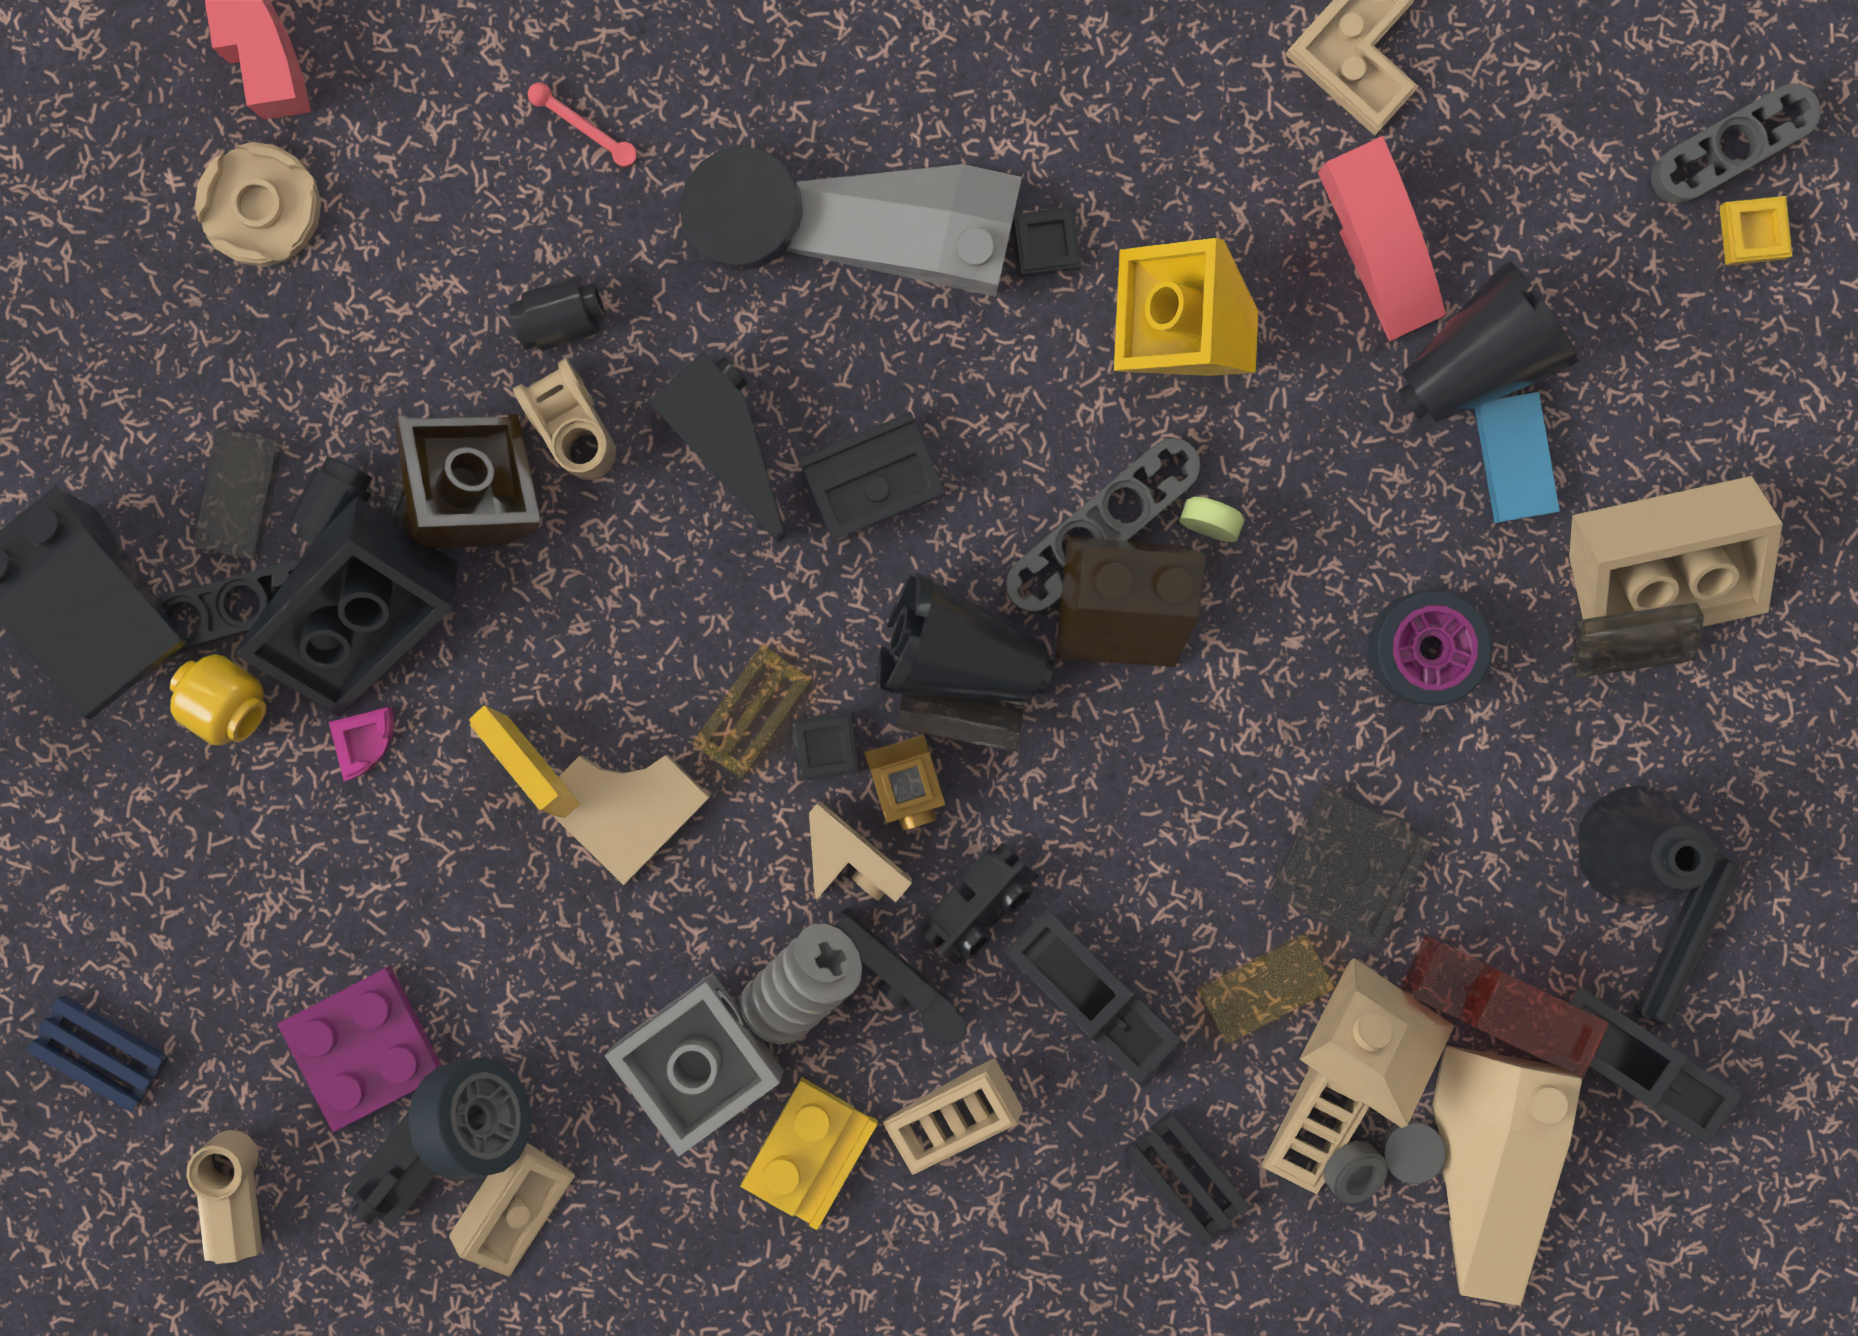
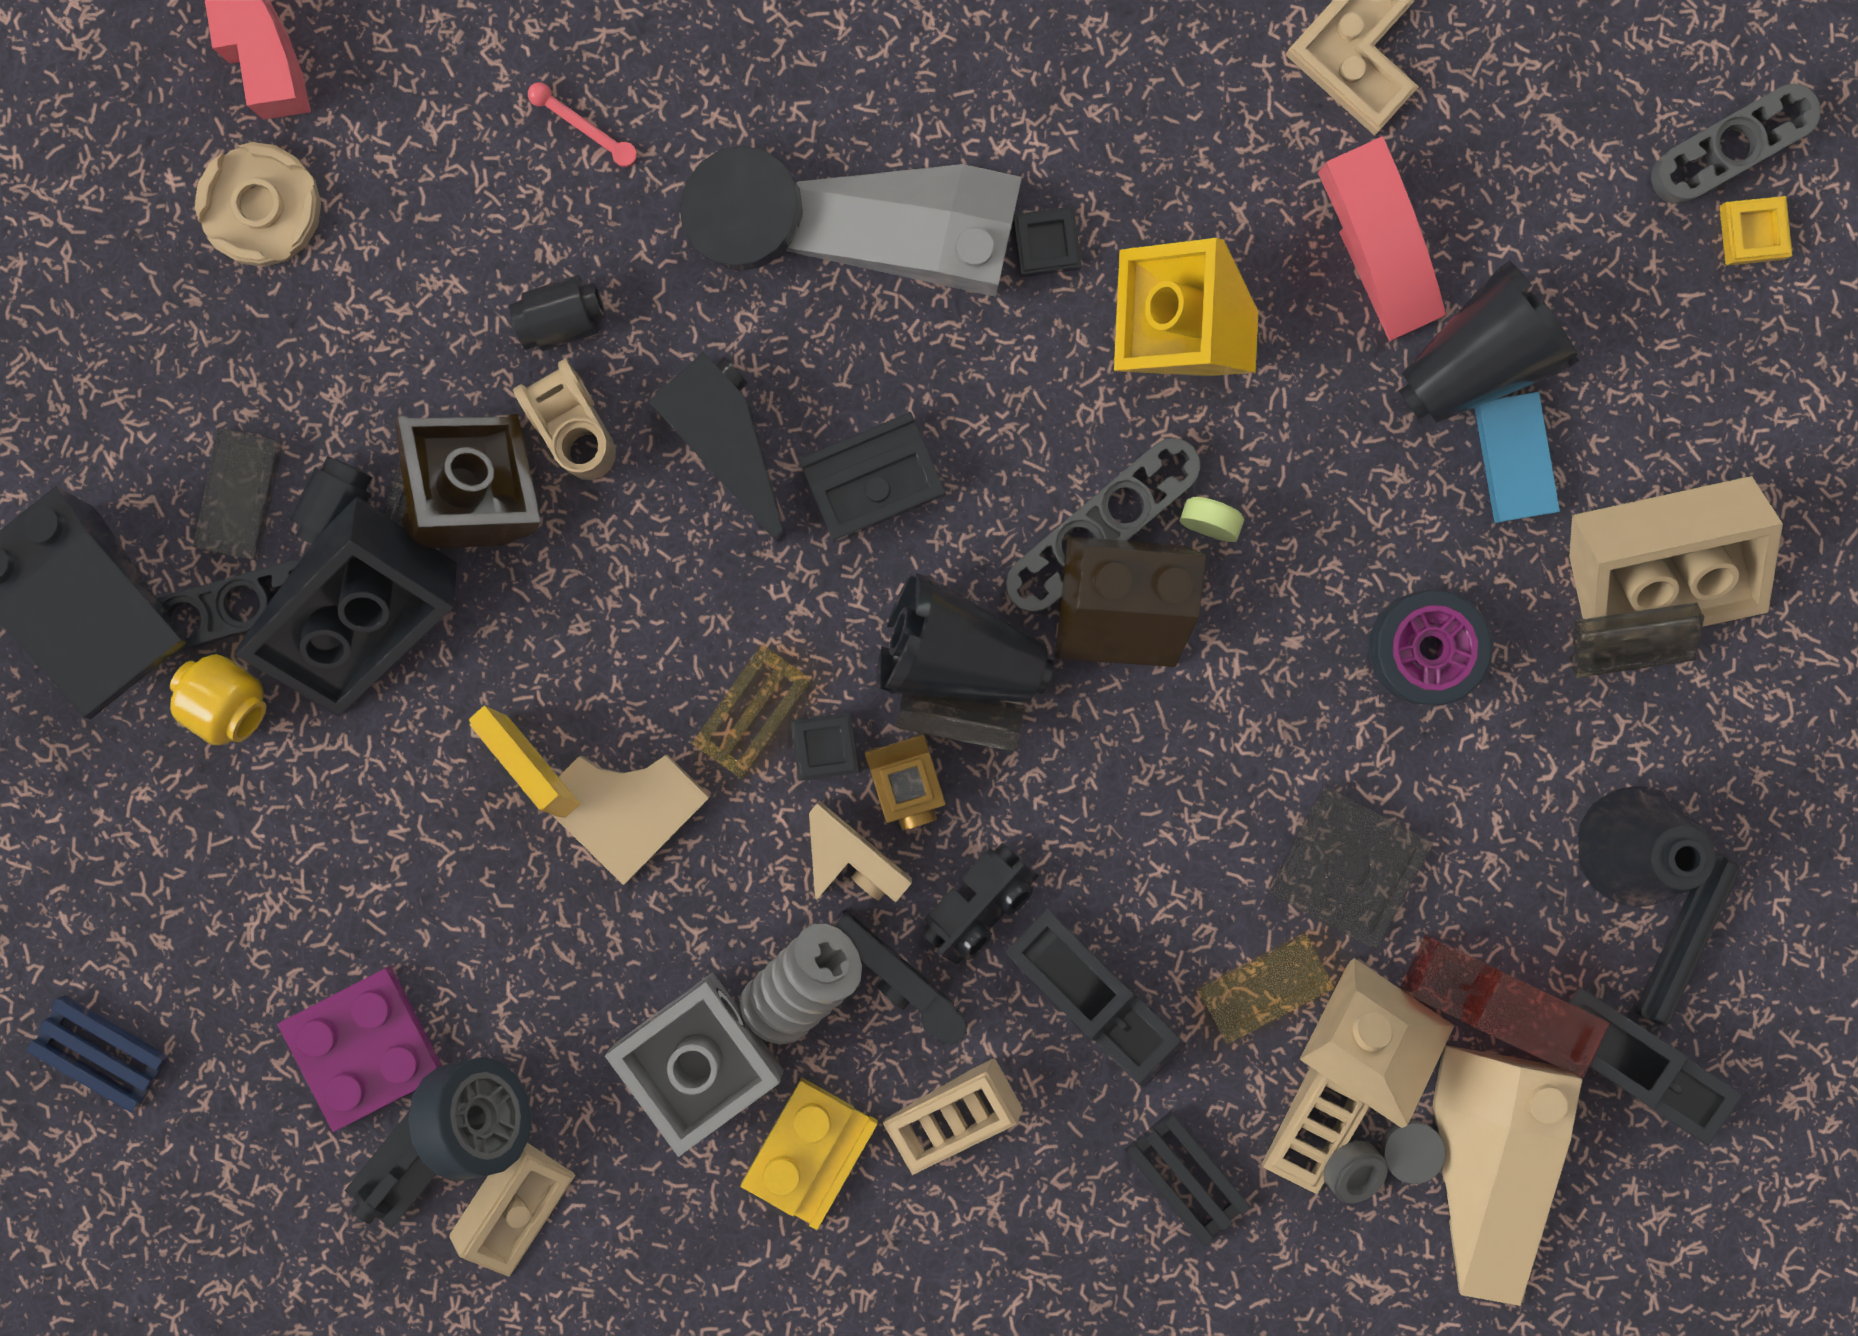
tan piece [186,1130,263,1264] -> none
dark pink tile [329,707,394,781] -> none

